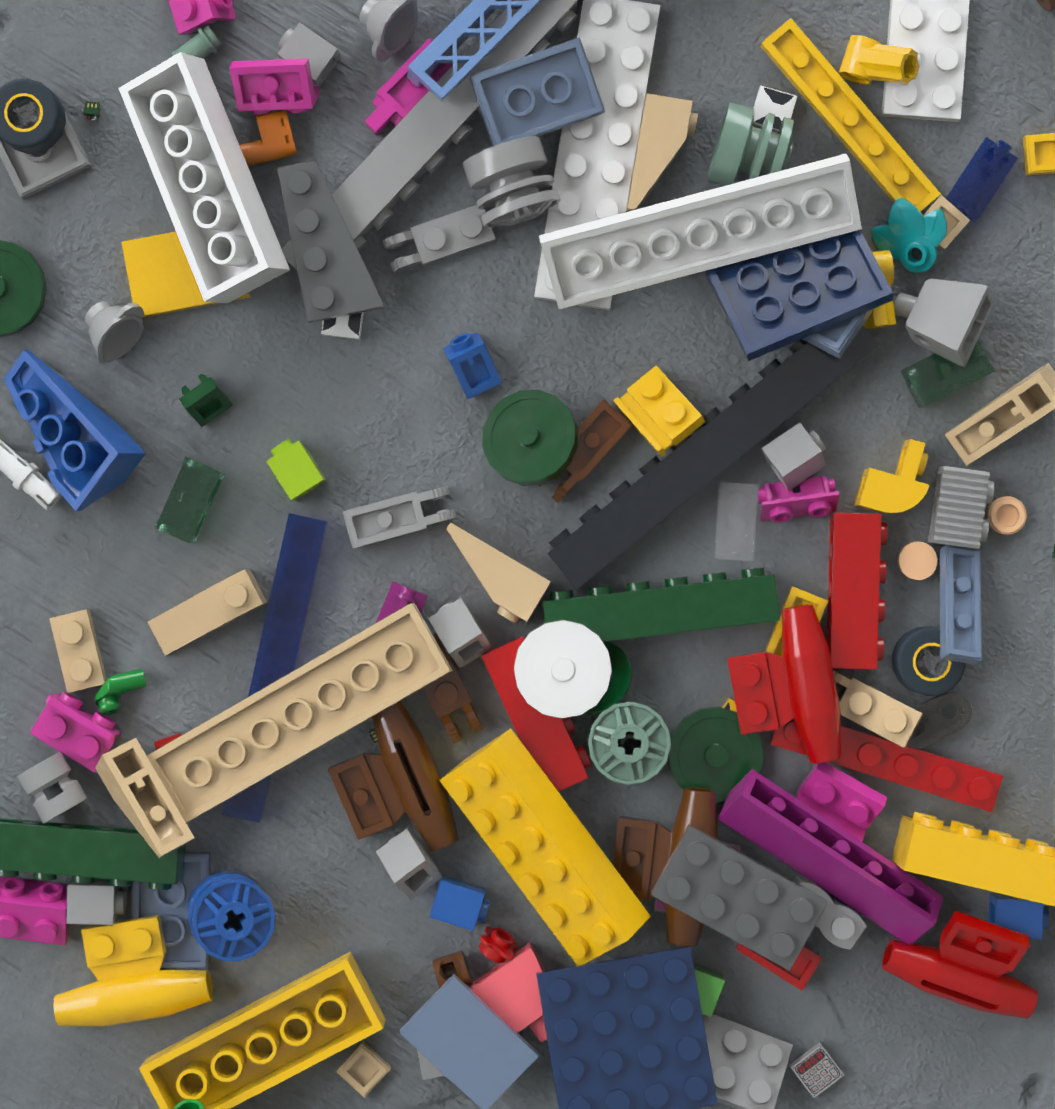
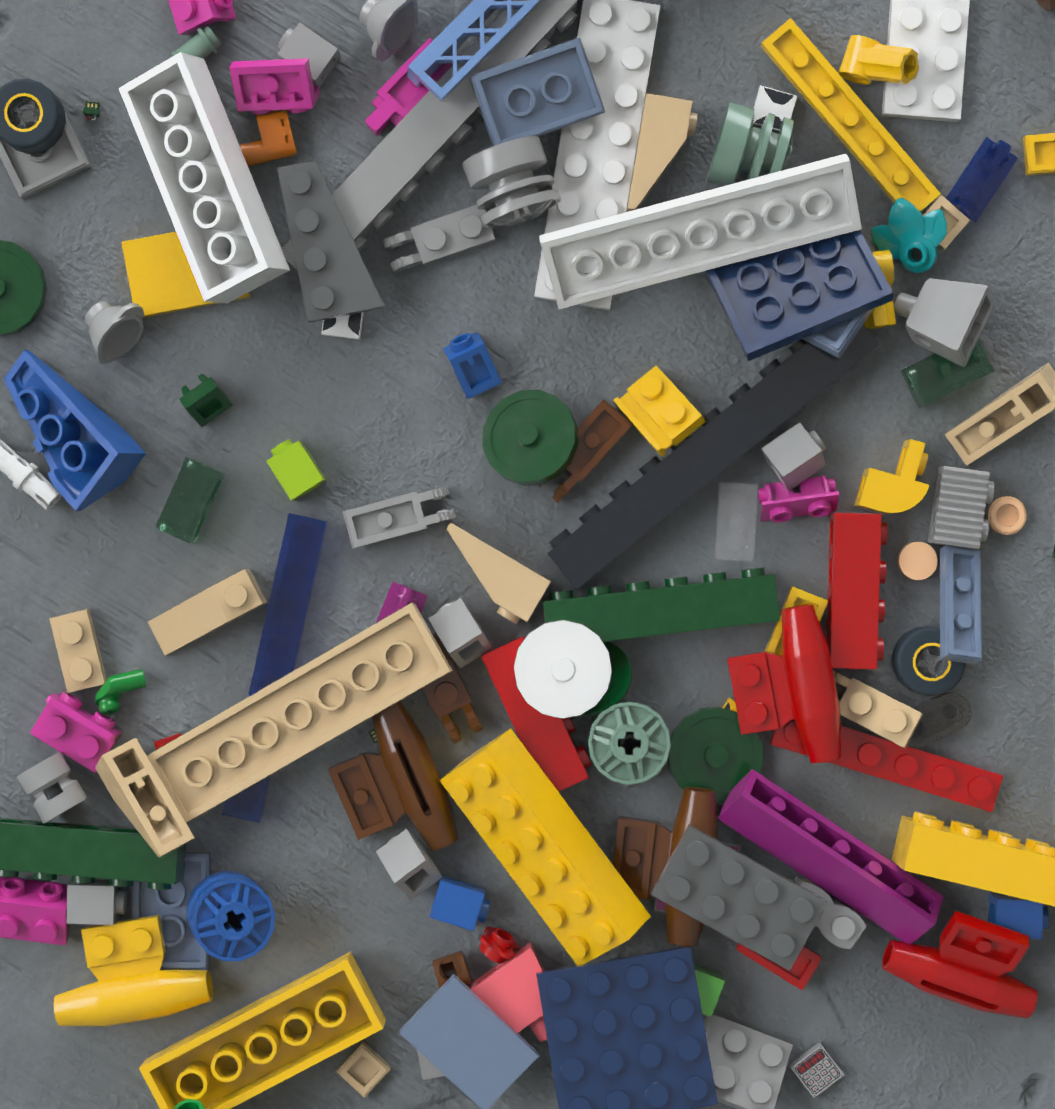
dark pink bracket [795,762,887,842] -> none

